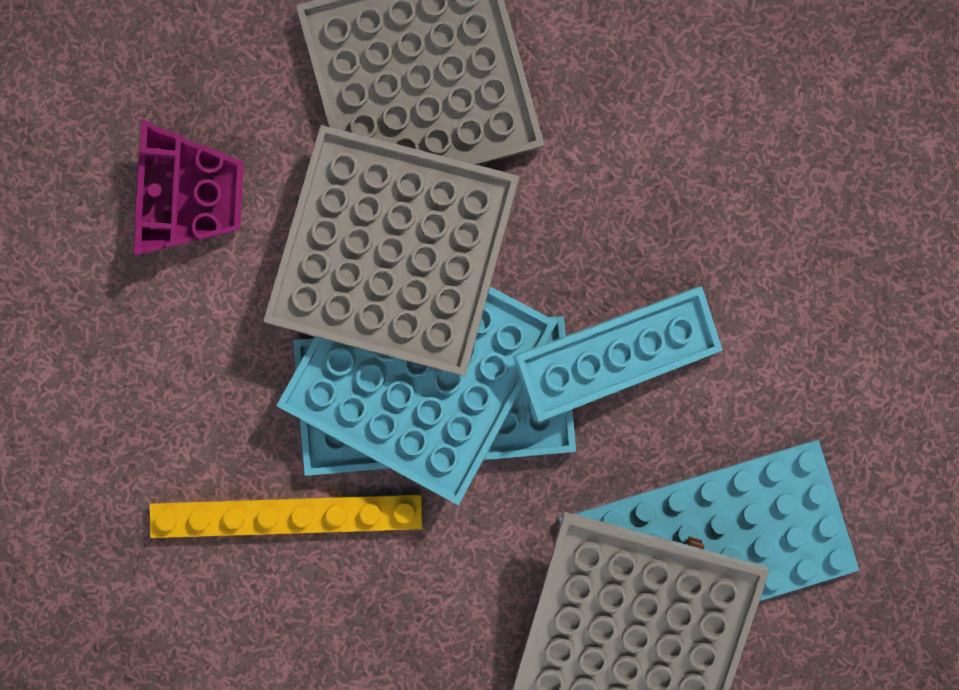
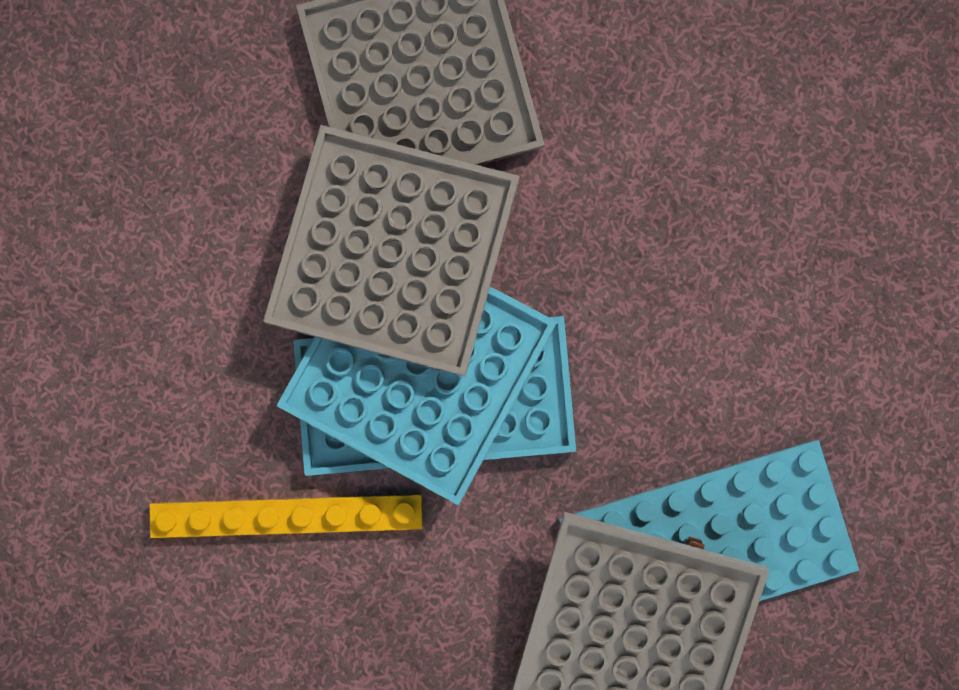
magenta wedge [134,118,244,256] -> none
medium azure plate [513,286,723,422] -> none

